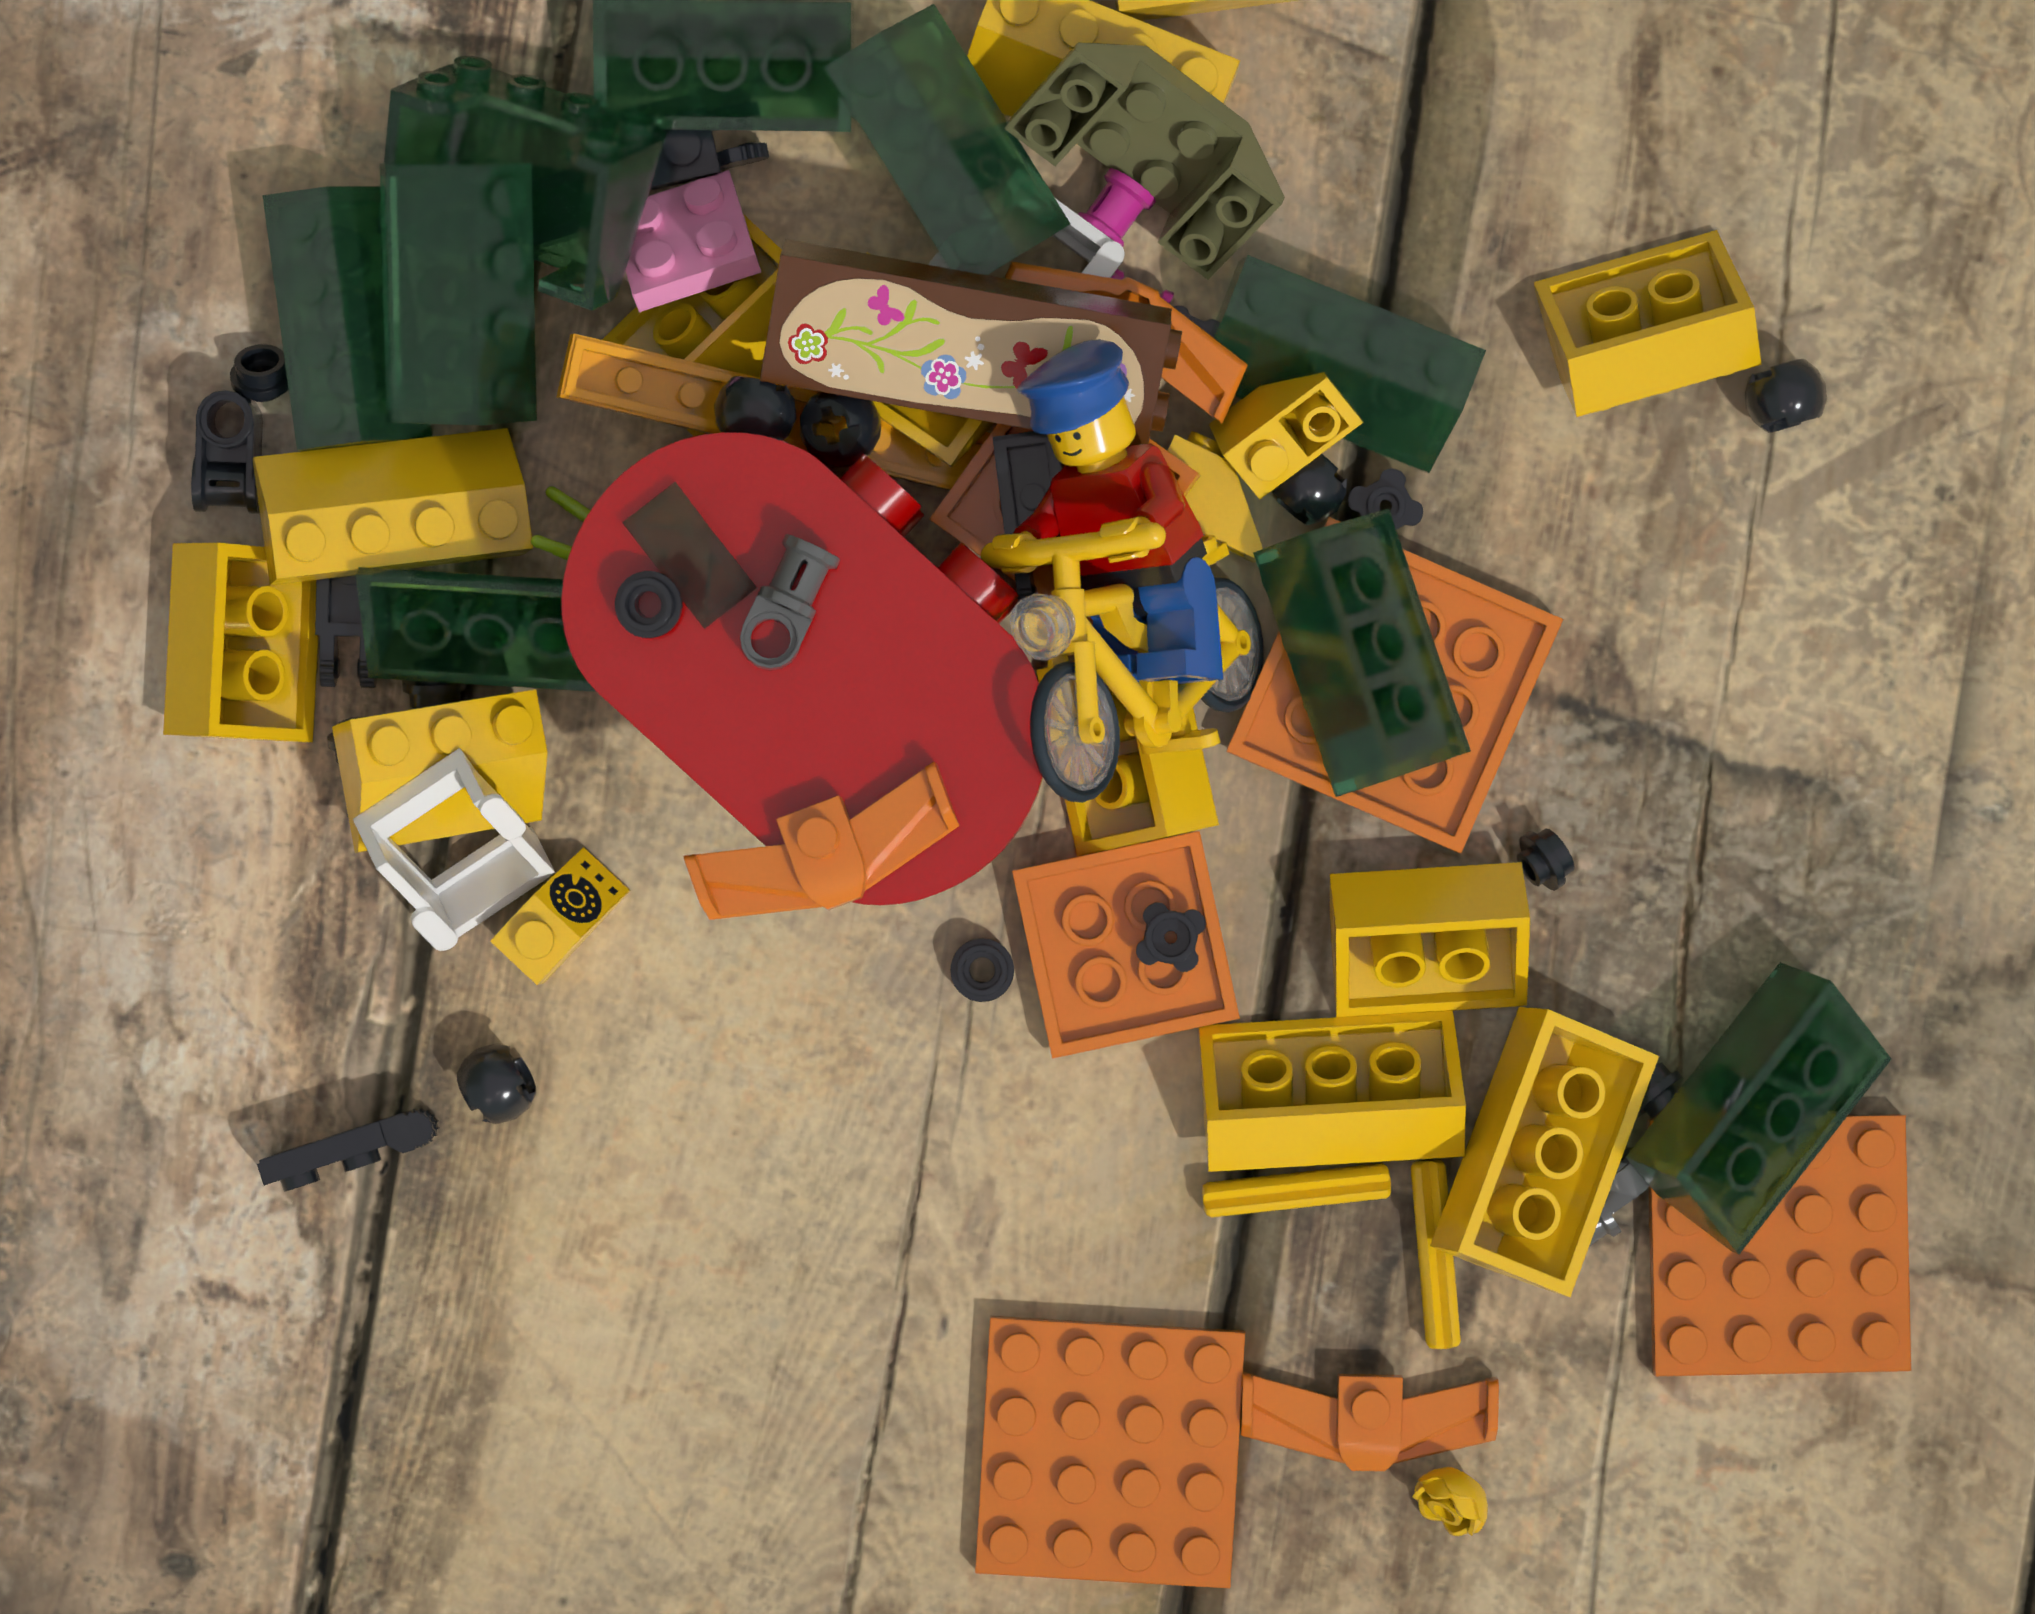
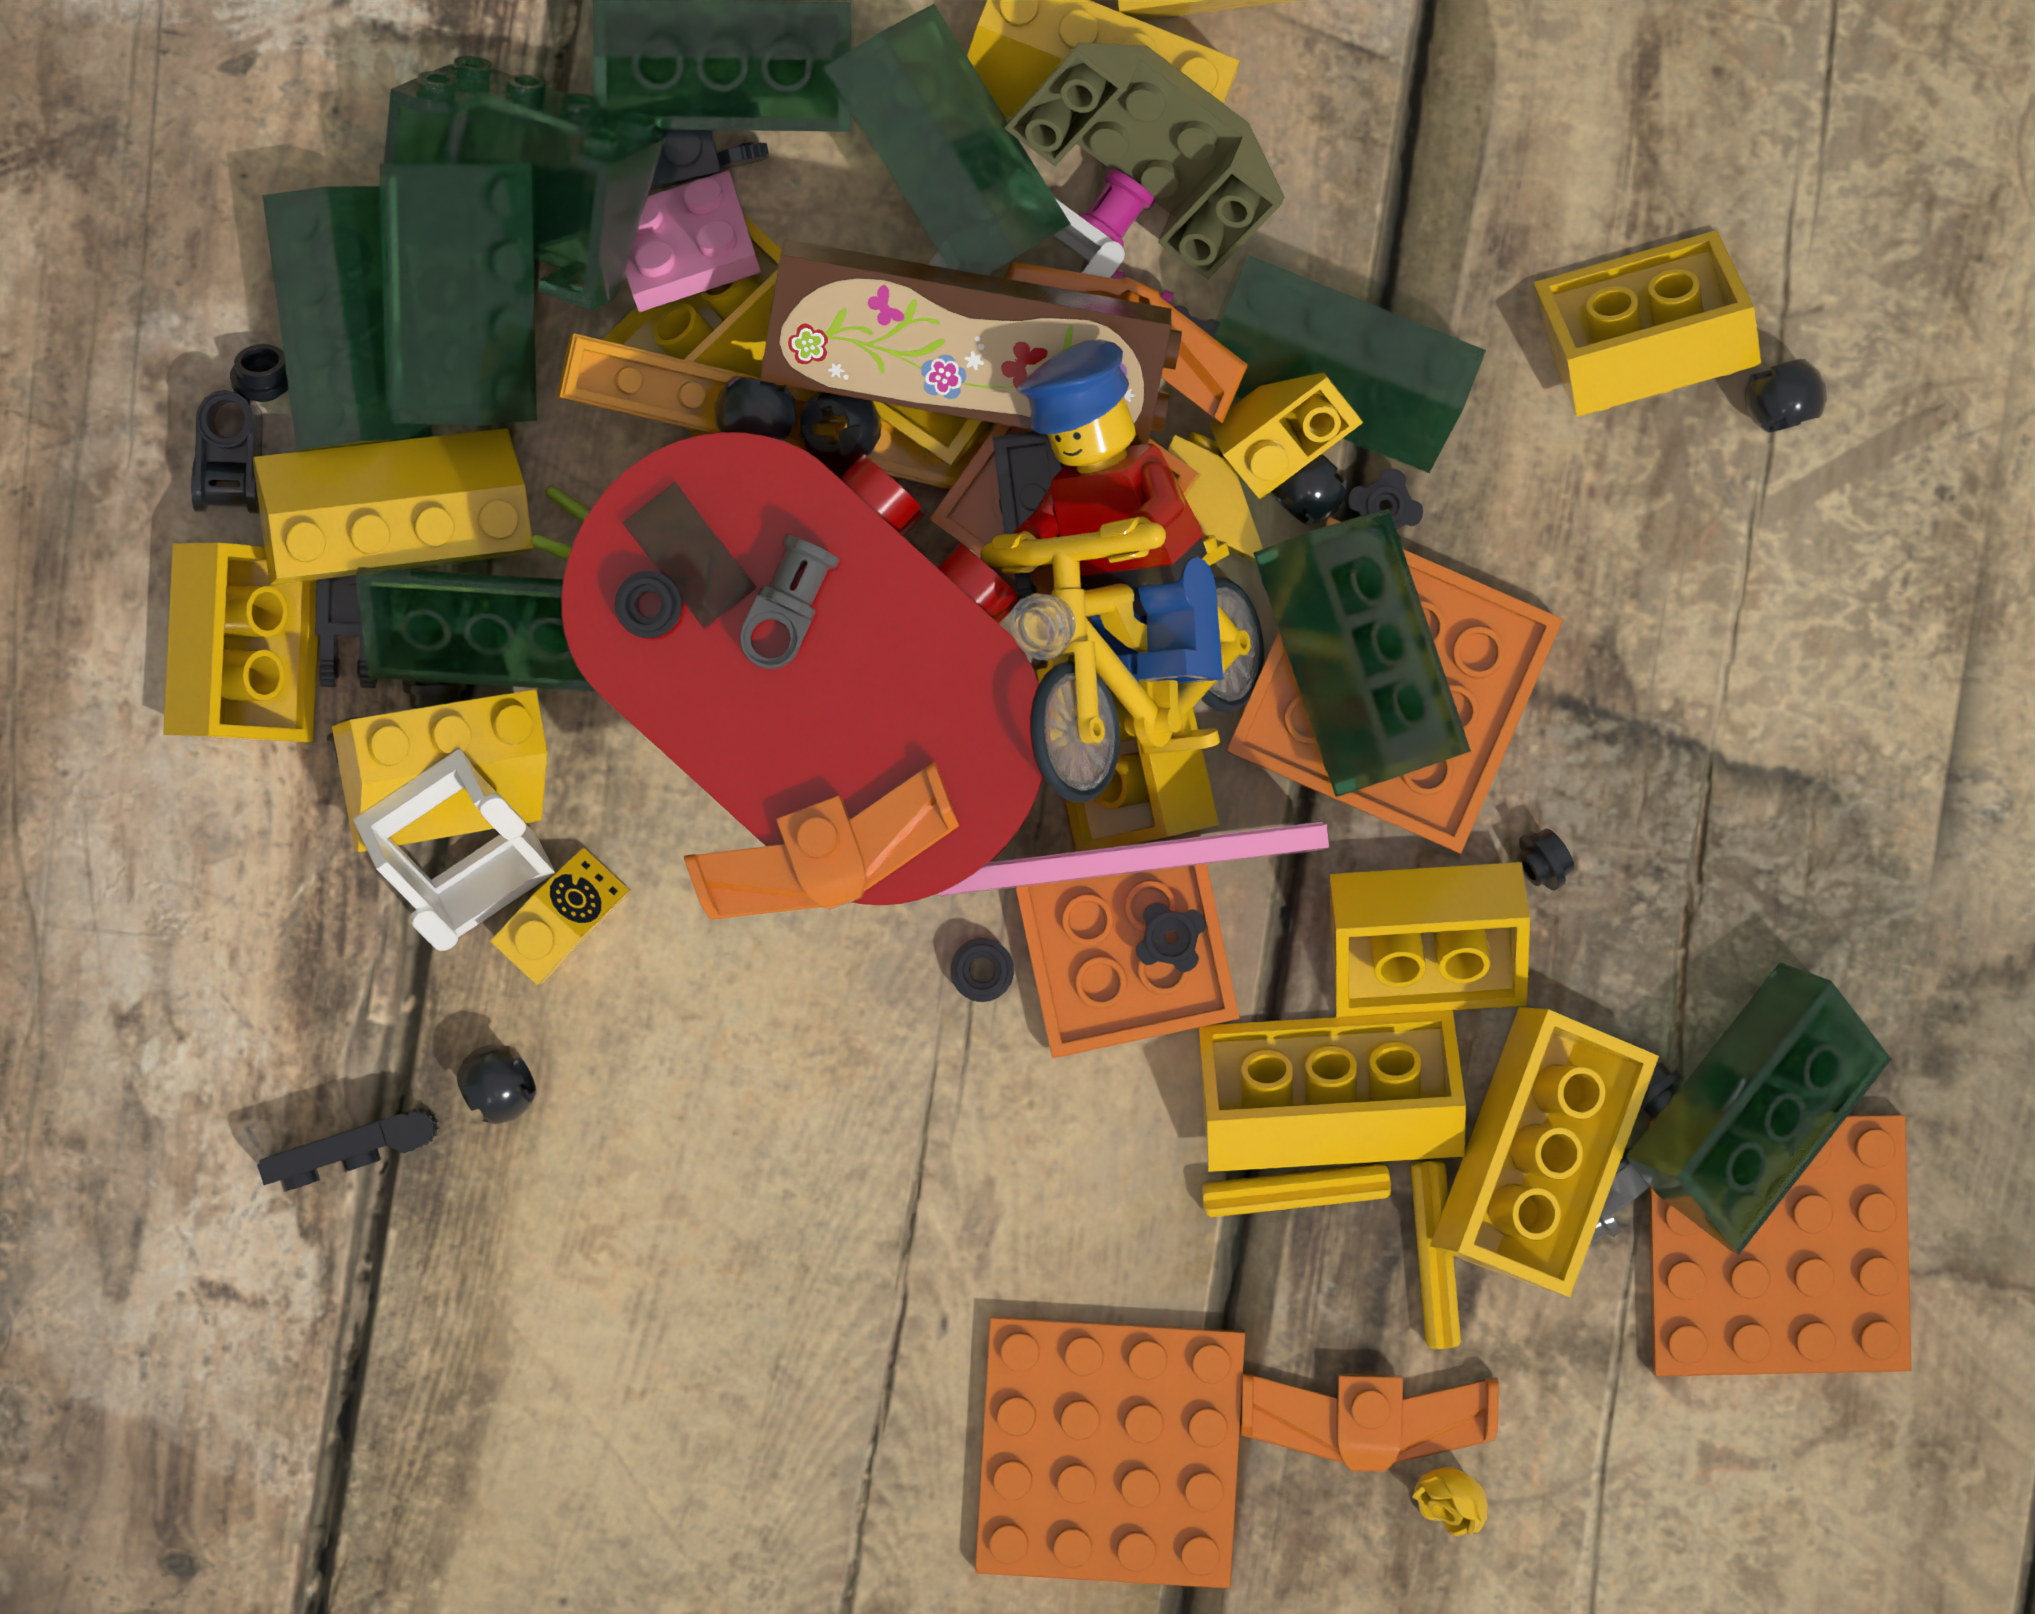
none -> bright pink tile [938,822,1329,897]

